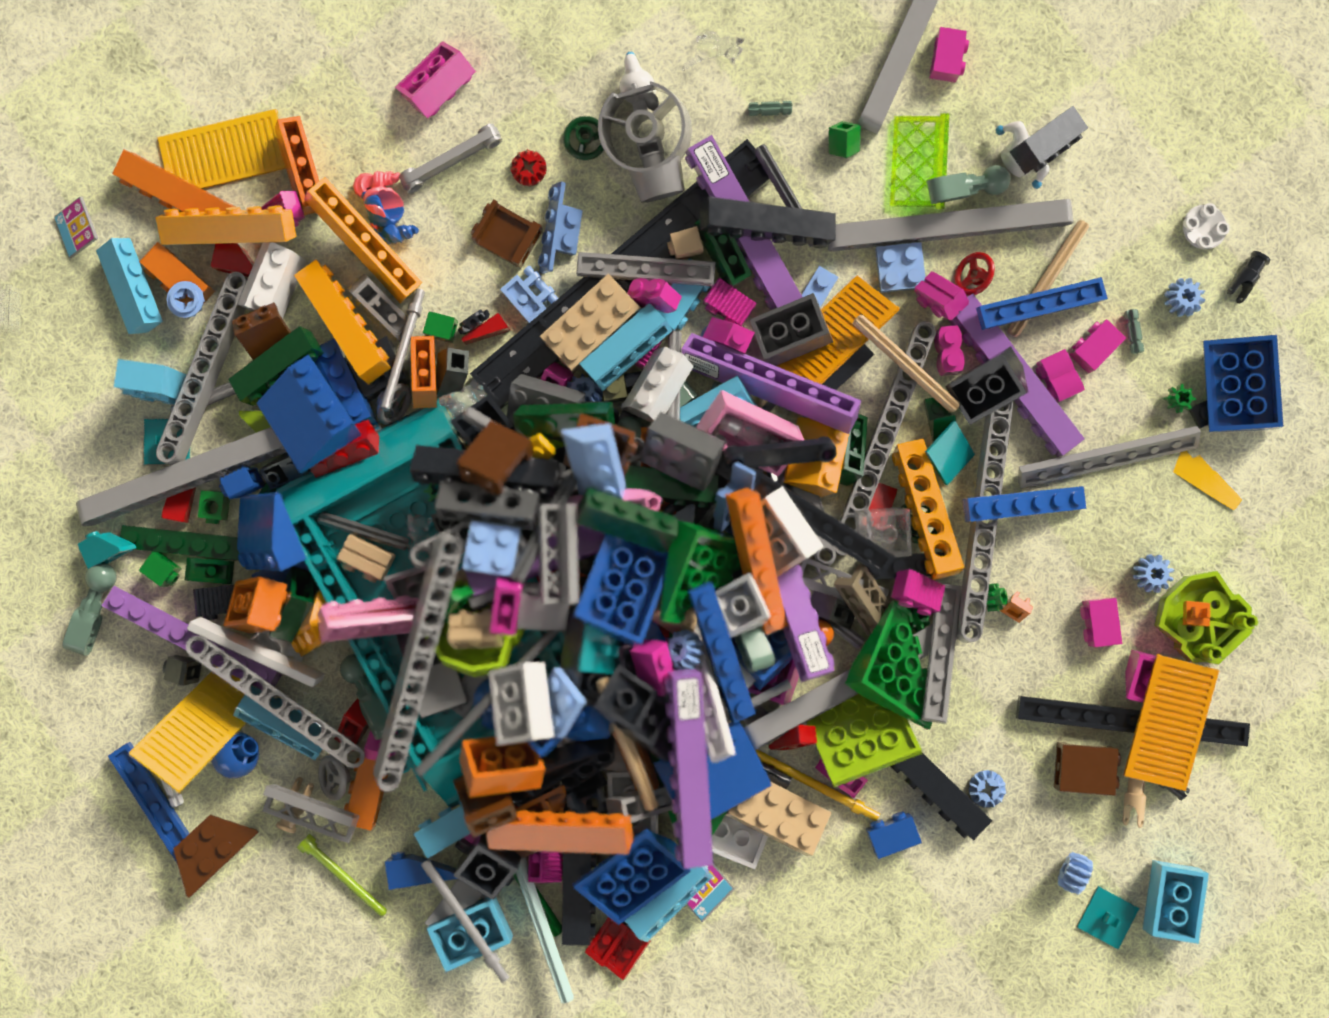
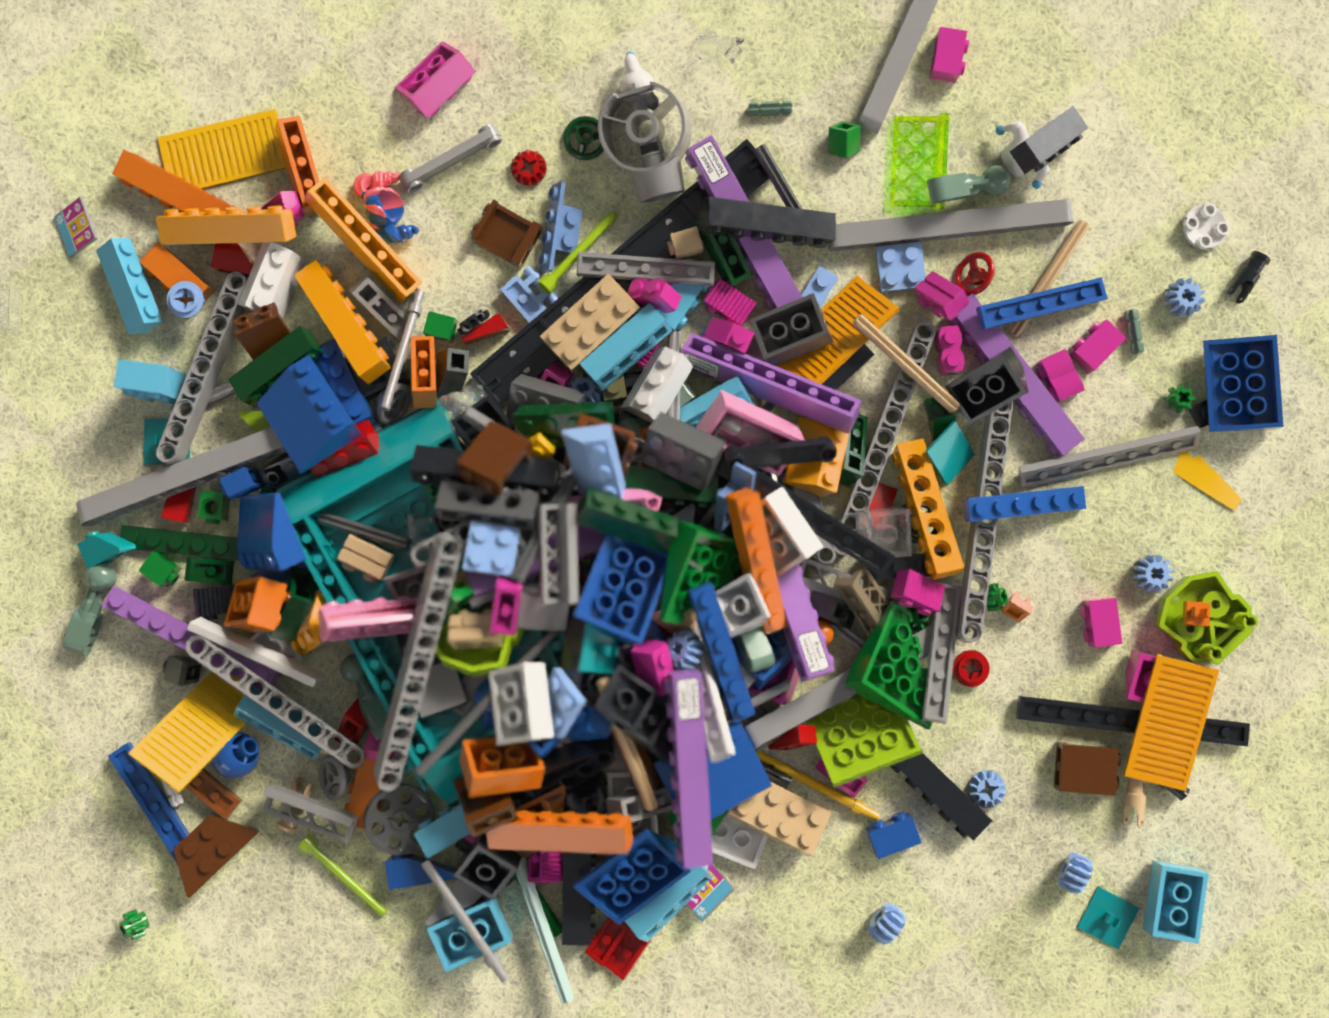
none -> green gear [119,910,149,940]
none -> dark orange plate [185,768,243,820]
none -> dark grey wedge [363,783,435,855]
none -> lime piece [537,211,617,295]
none -> light blue gear [867,903,906,945]
none -> red gear [953,650,990,687]

